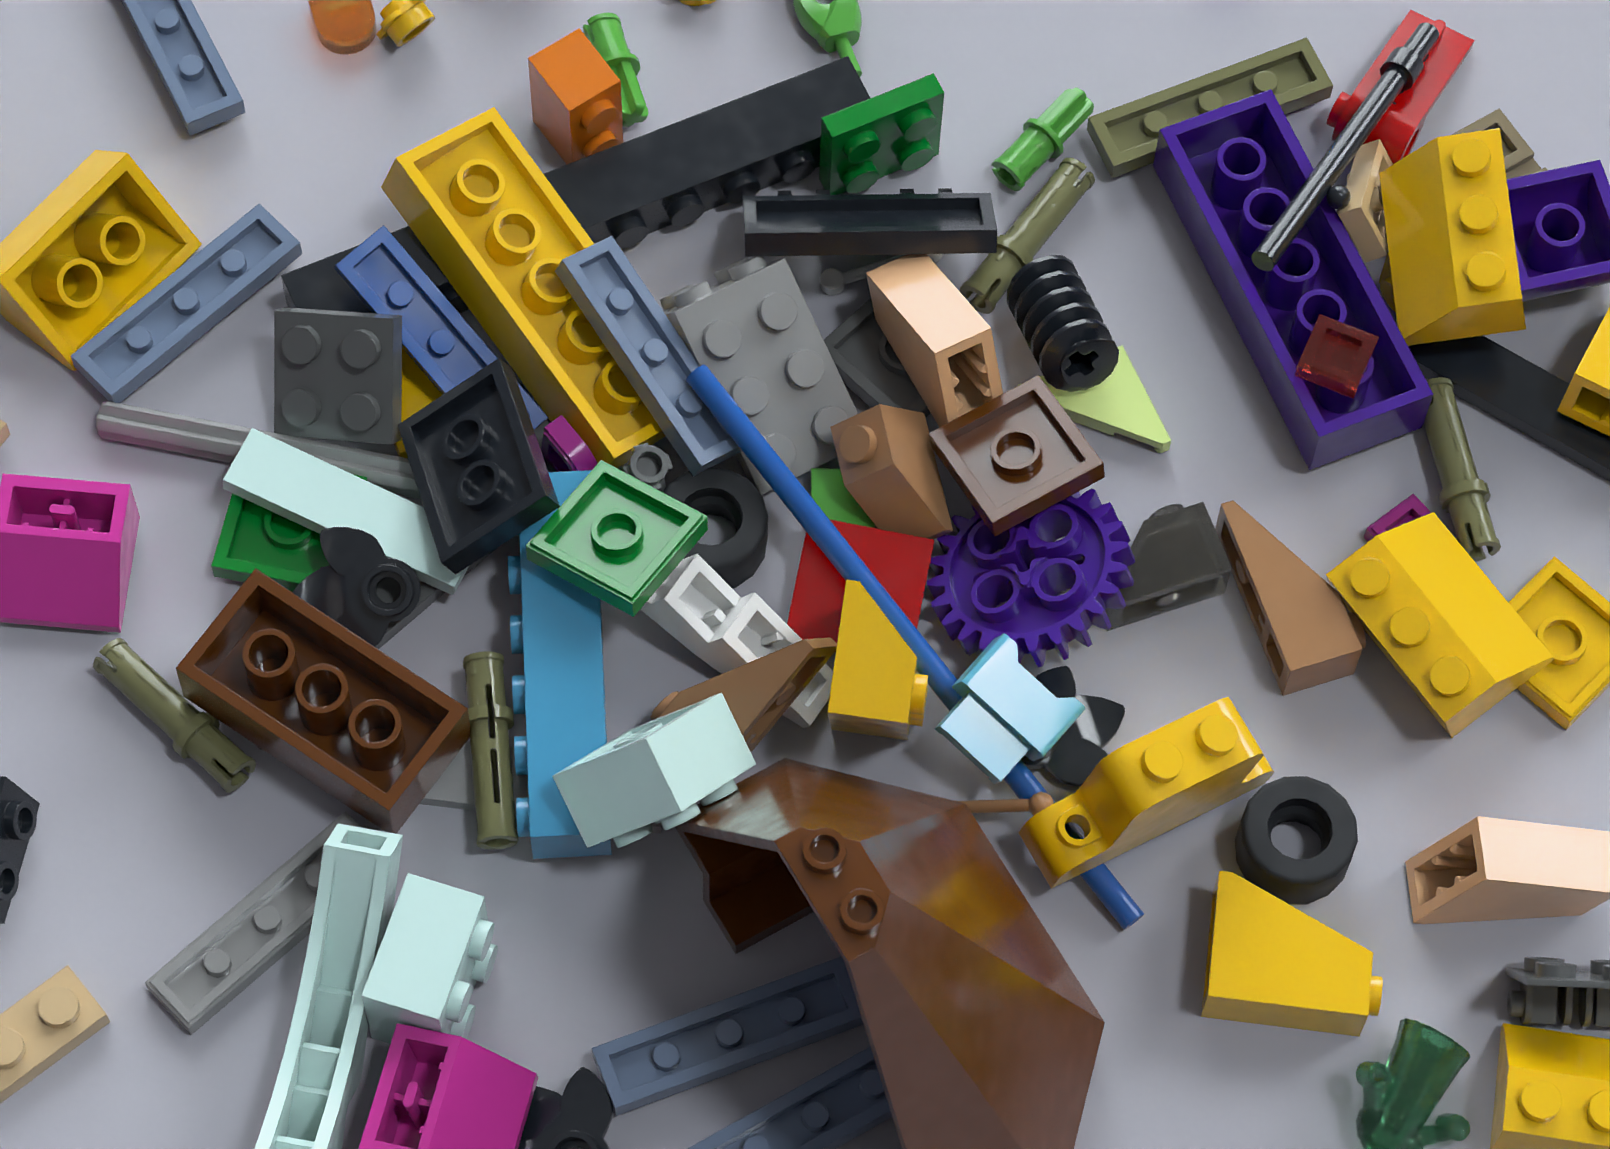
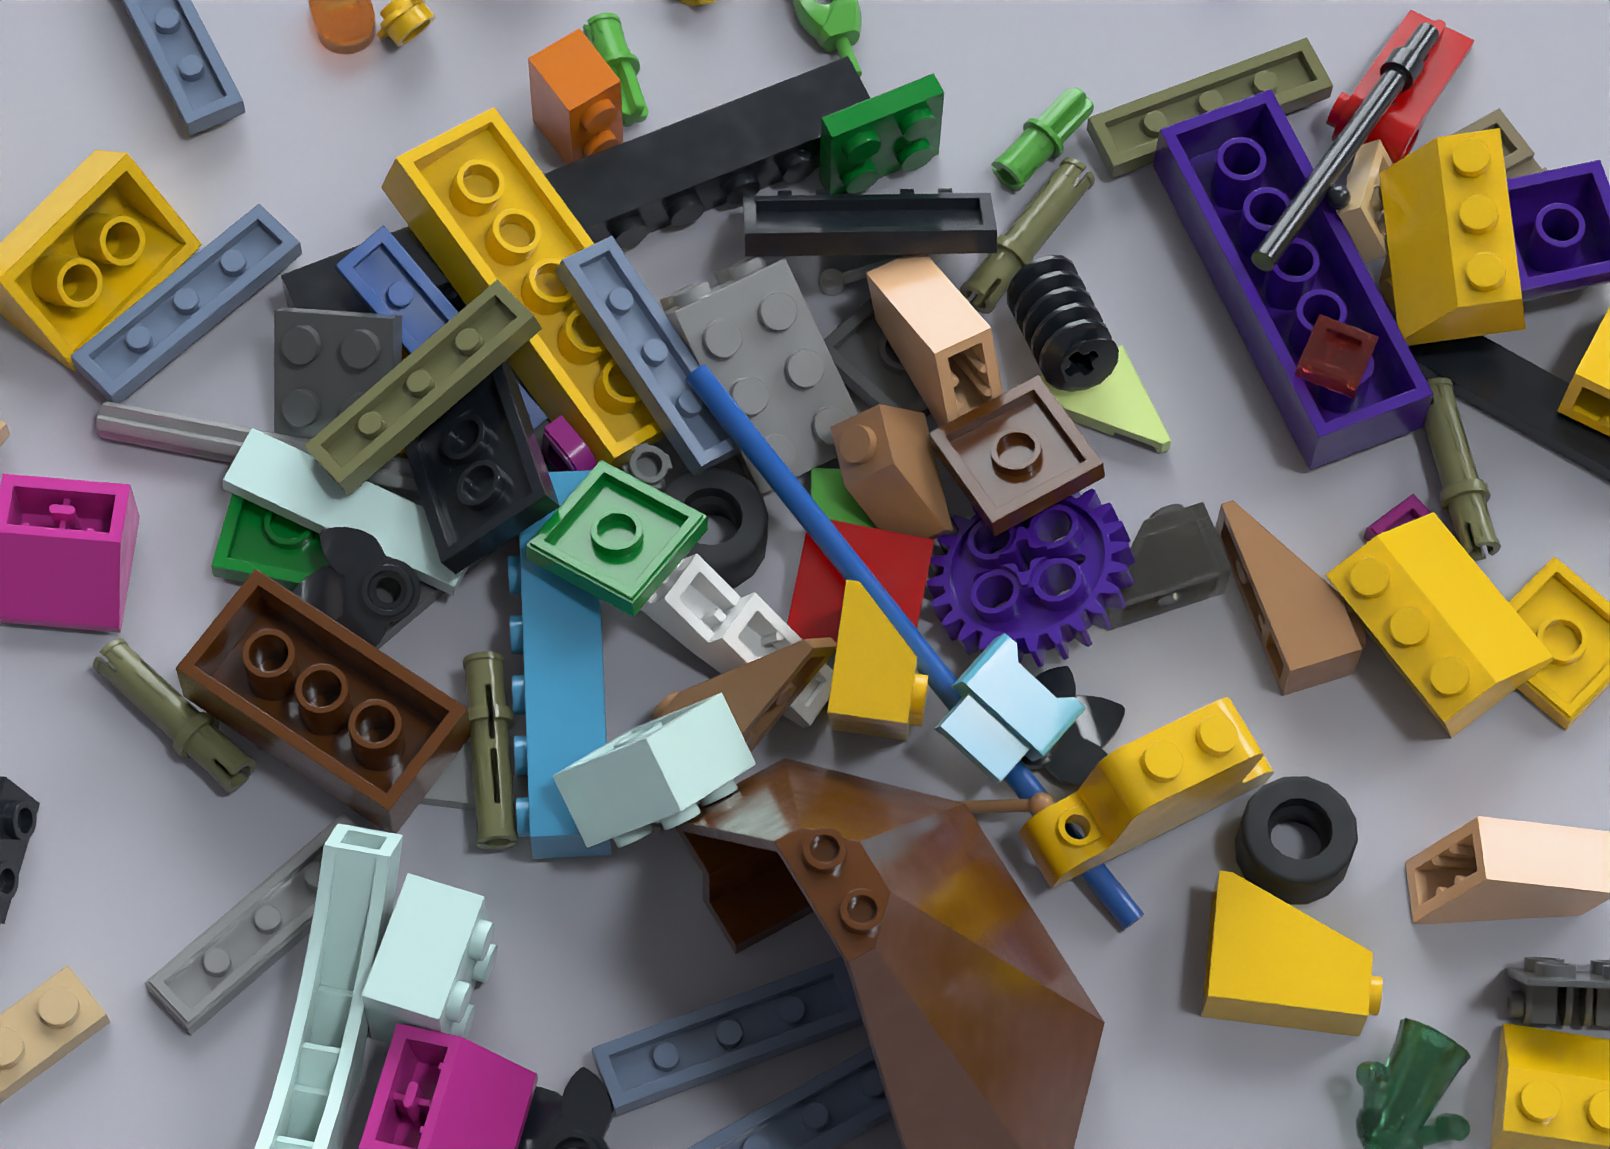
none -> olive plate [304,279,542,496]

